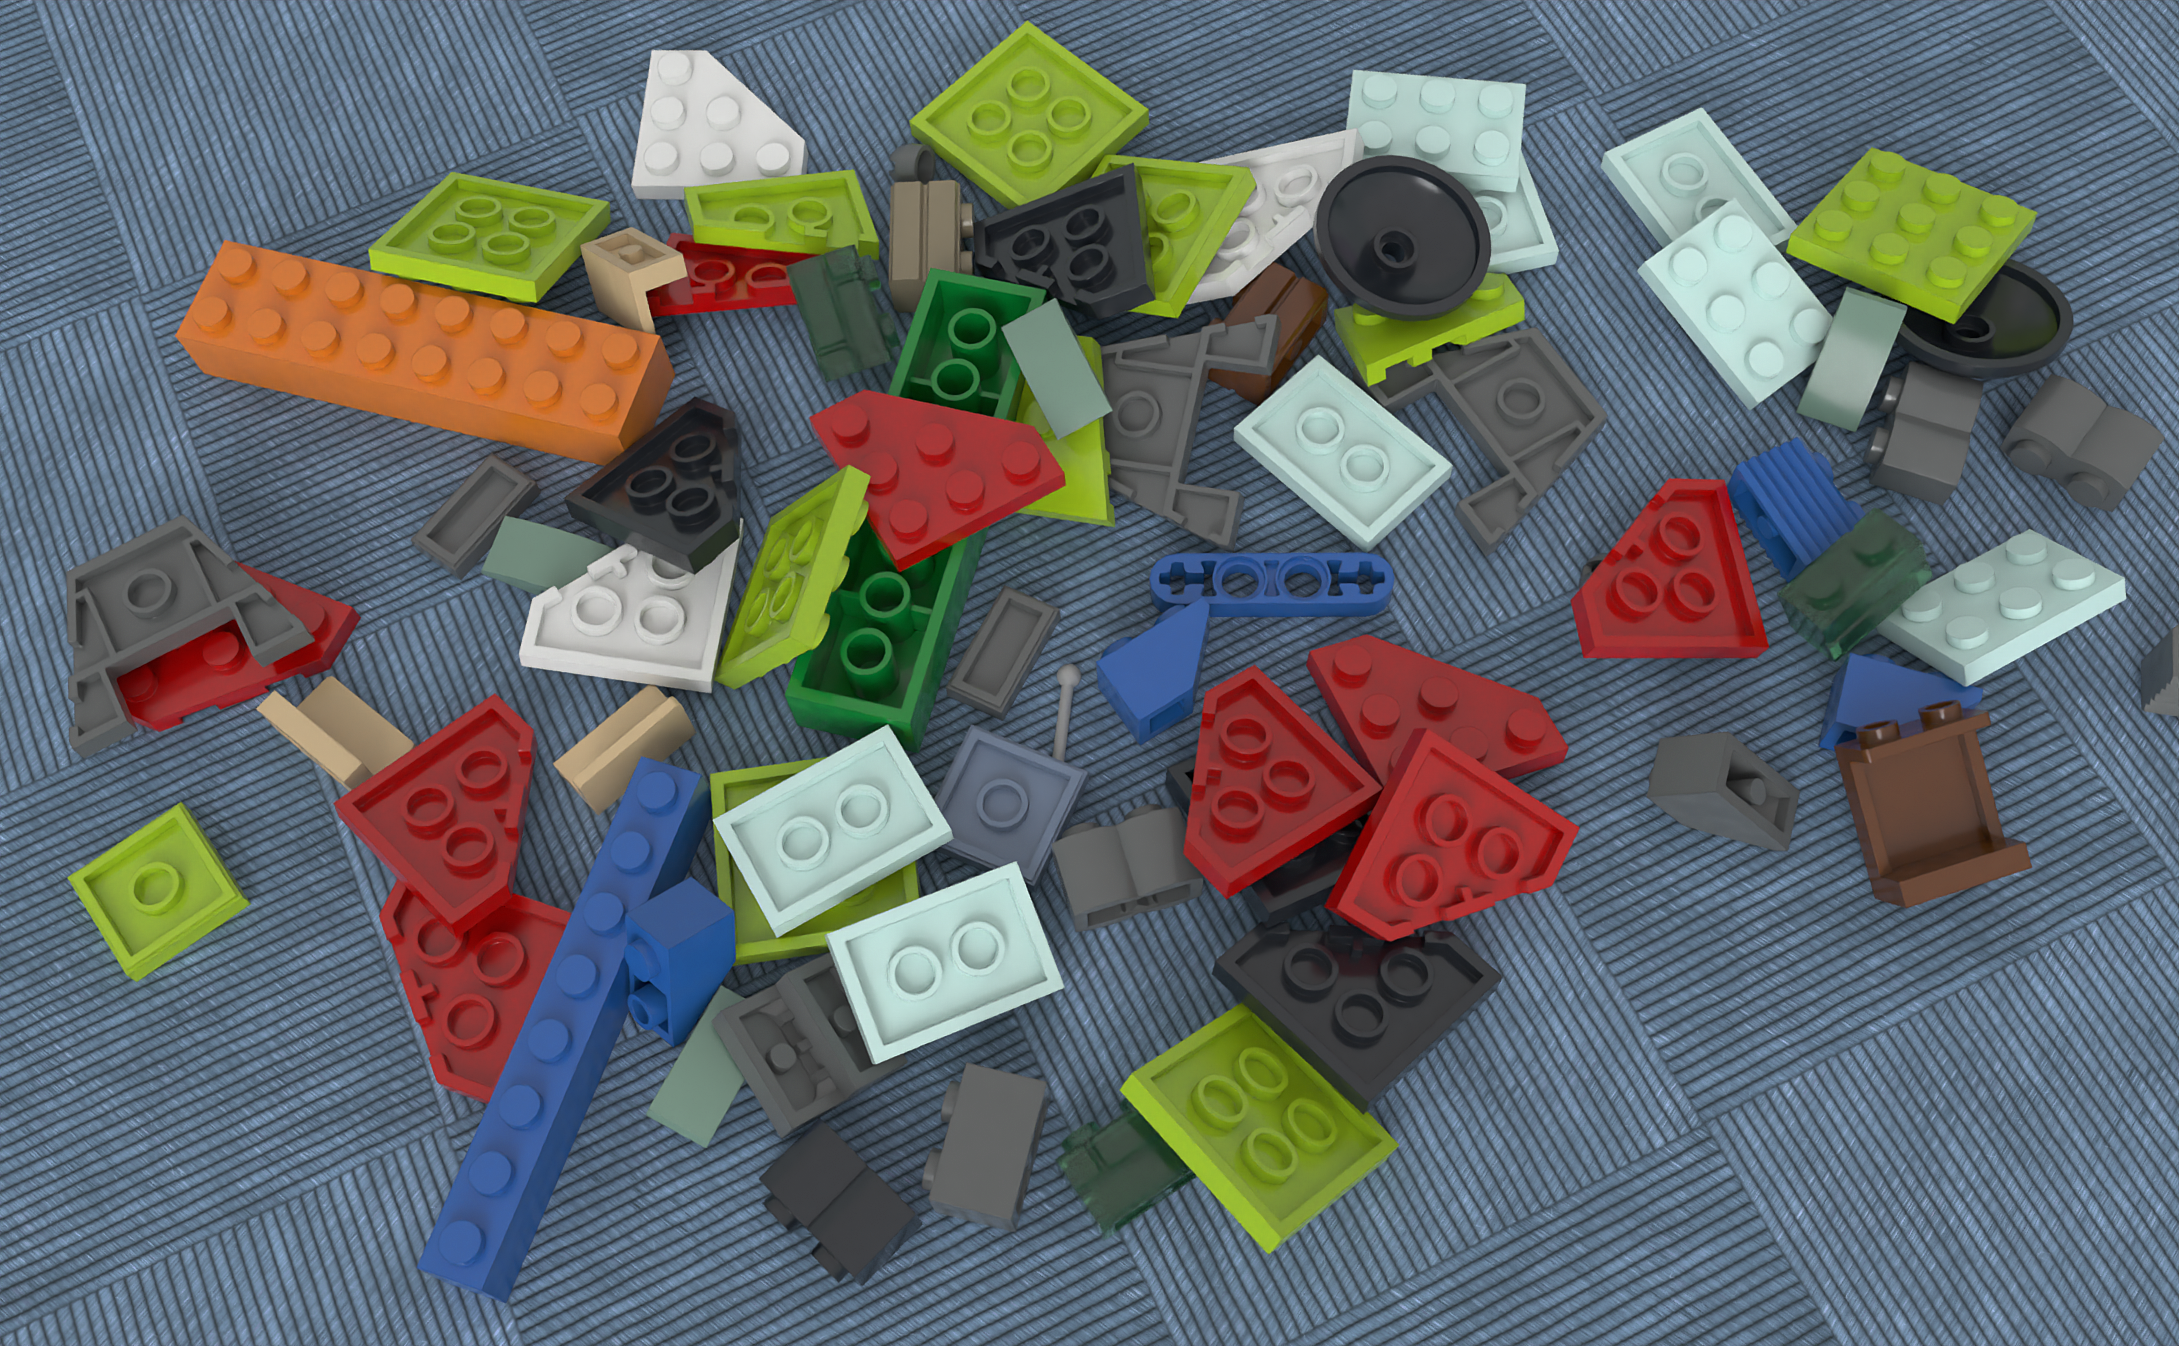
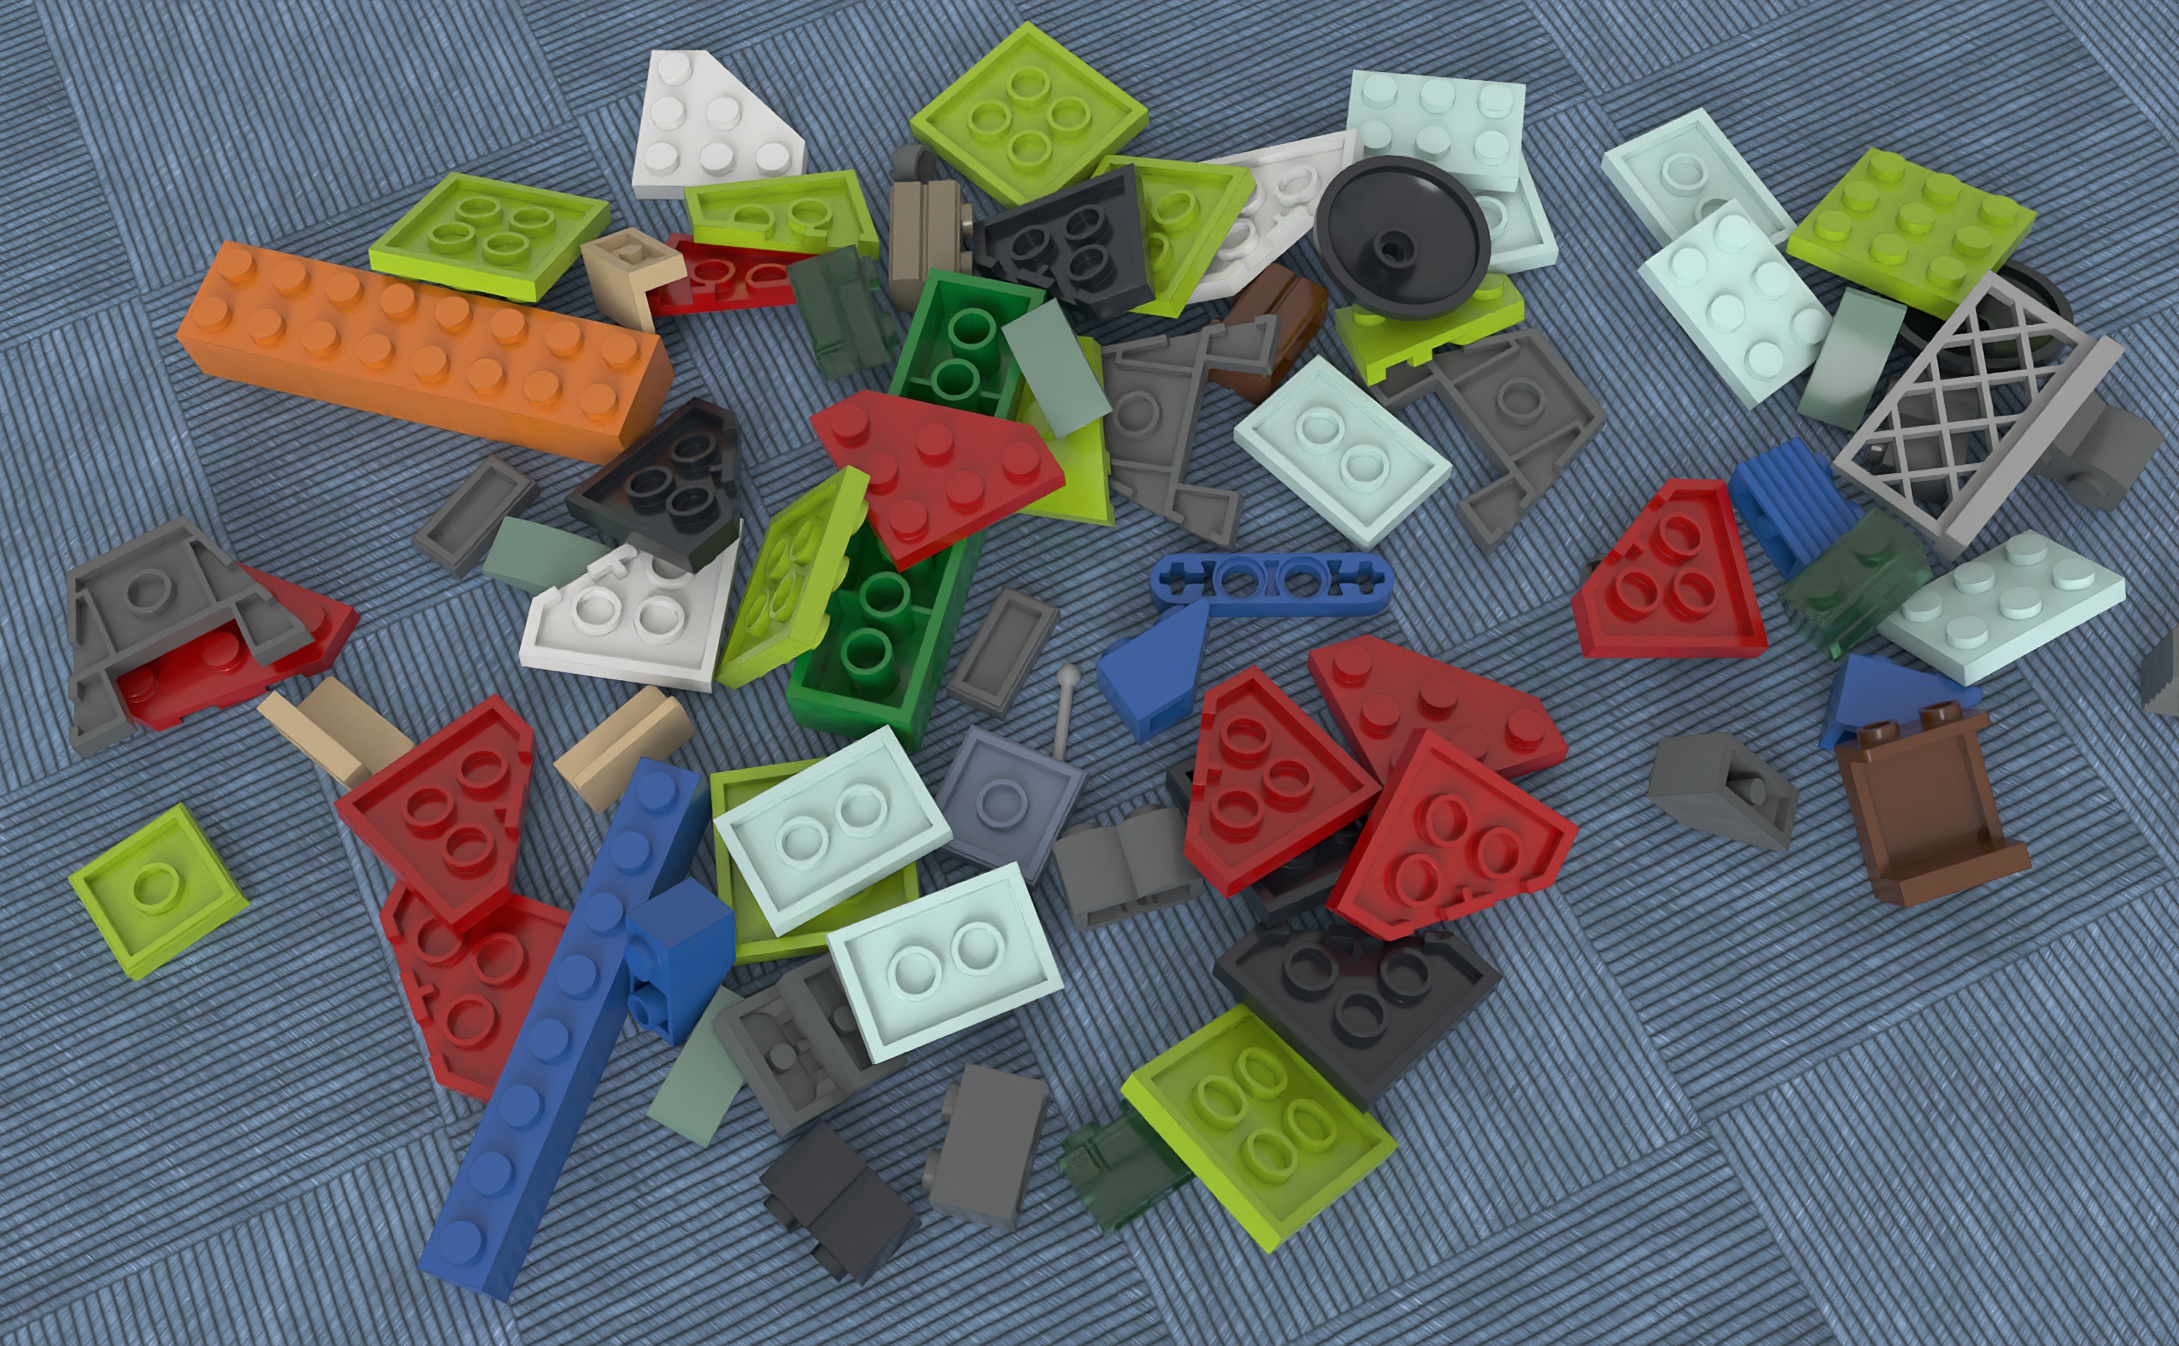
none -> light grey fence [1829,269,2126,562]

